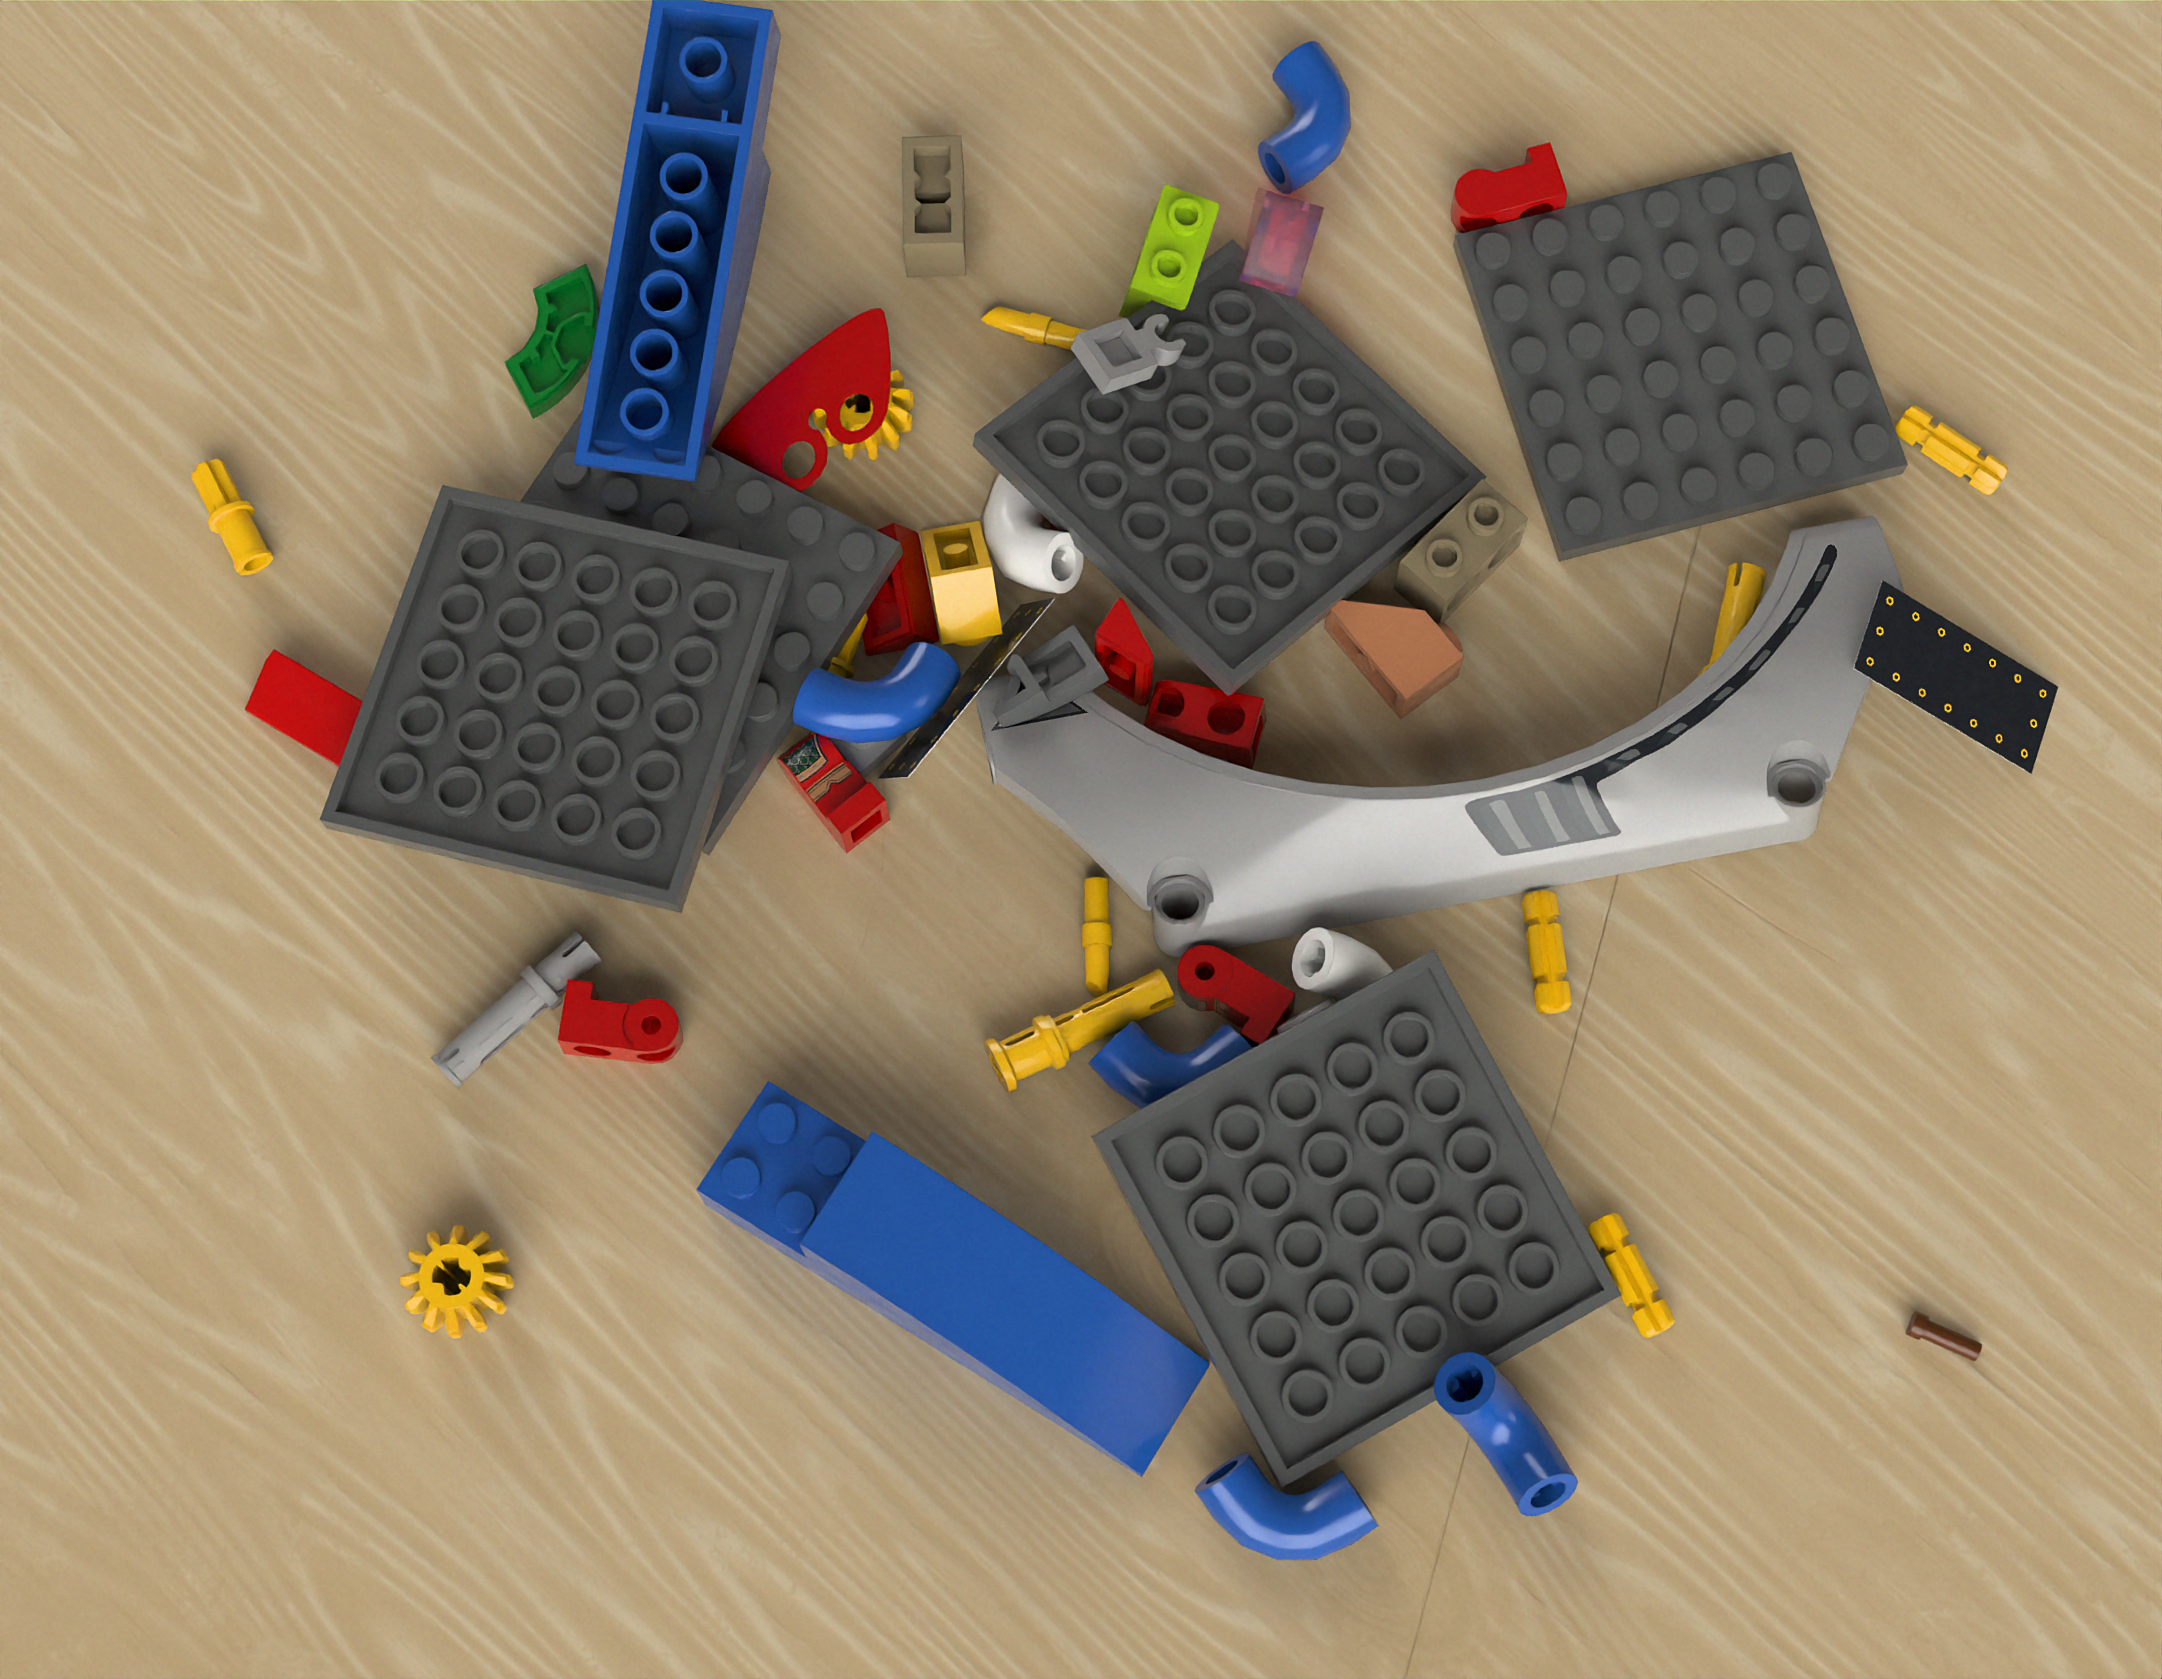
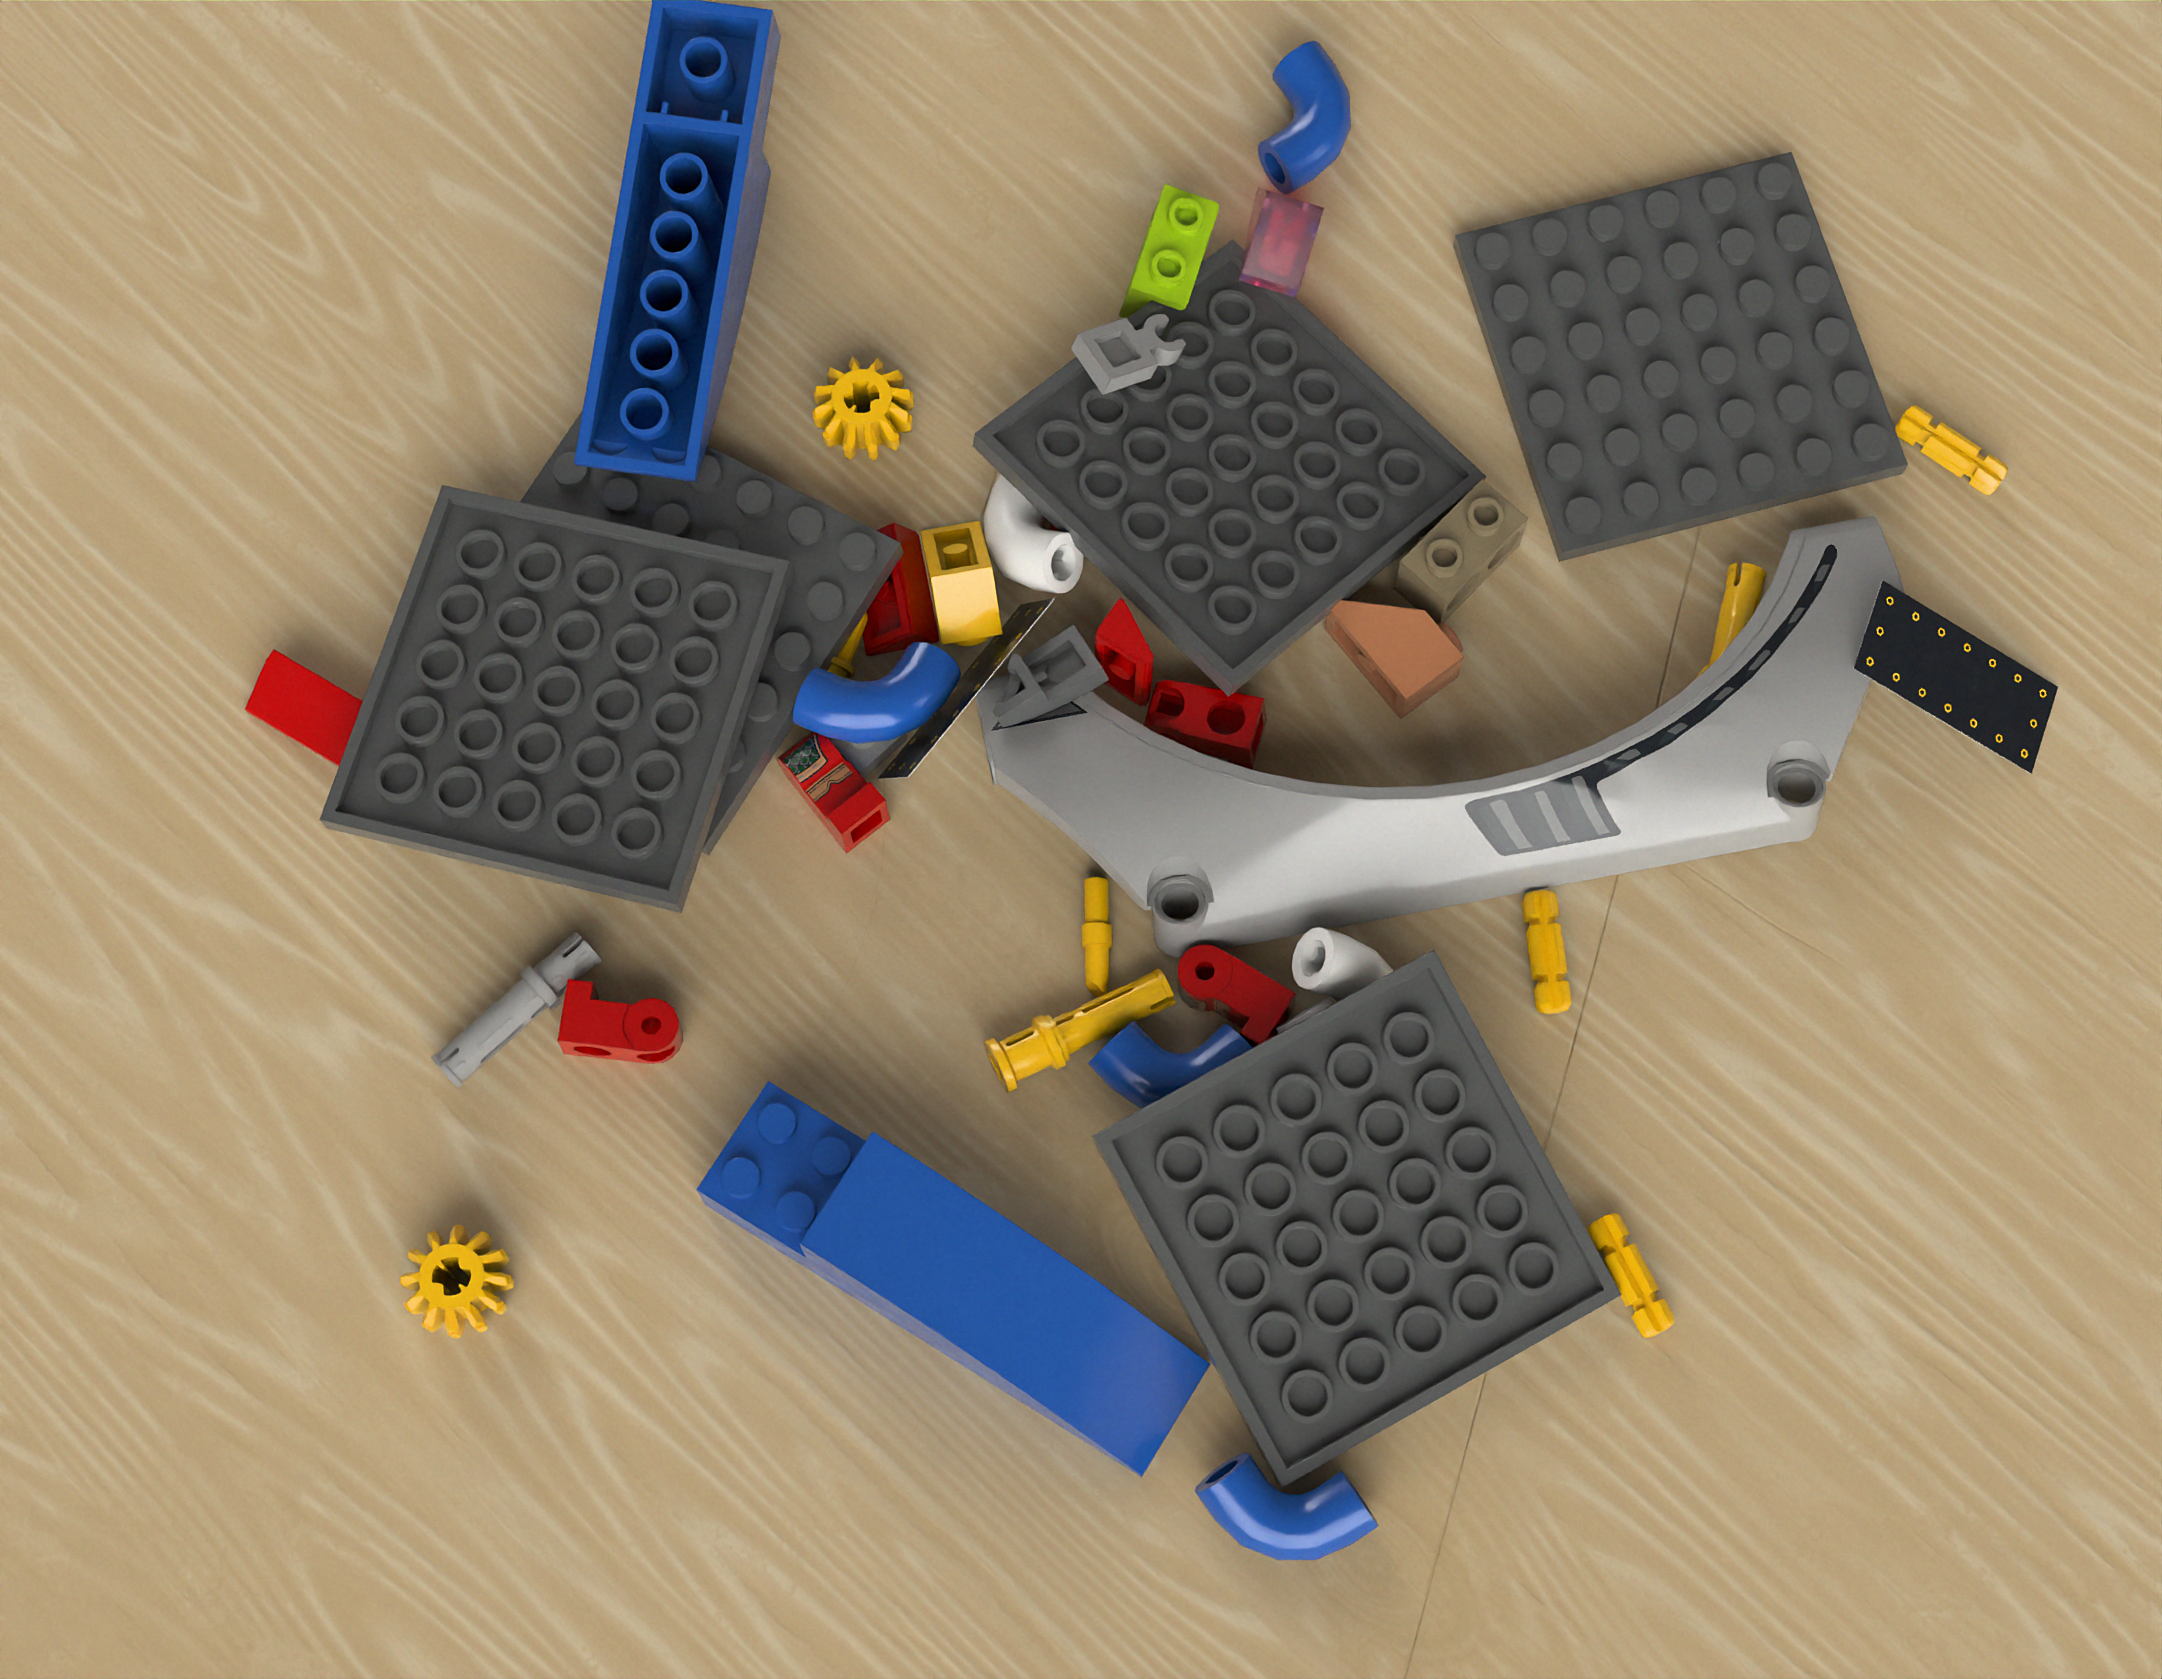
yellow axle [192,459,273,575] -> none
green tile [504,264,600,419] -> none
red piece [712,308,891,492] -> none
dark tan brick [902,135,966,277] -> none
yellow piece [981,306,1086,351] -> none
blue cylinder [1434,1352,1578,1516] -> none
red leg [1450,142,1568,233] -> none
reddish brown piece [1906,1311,1982,1361] -> none

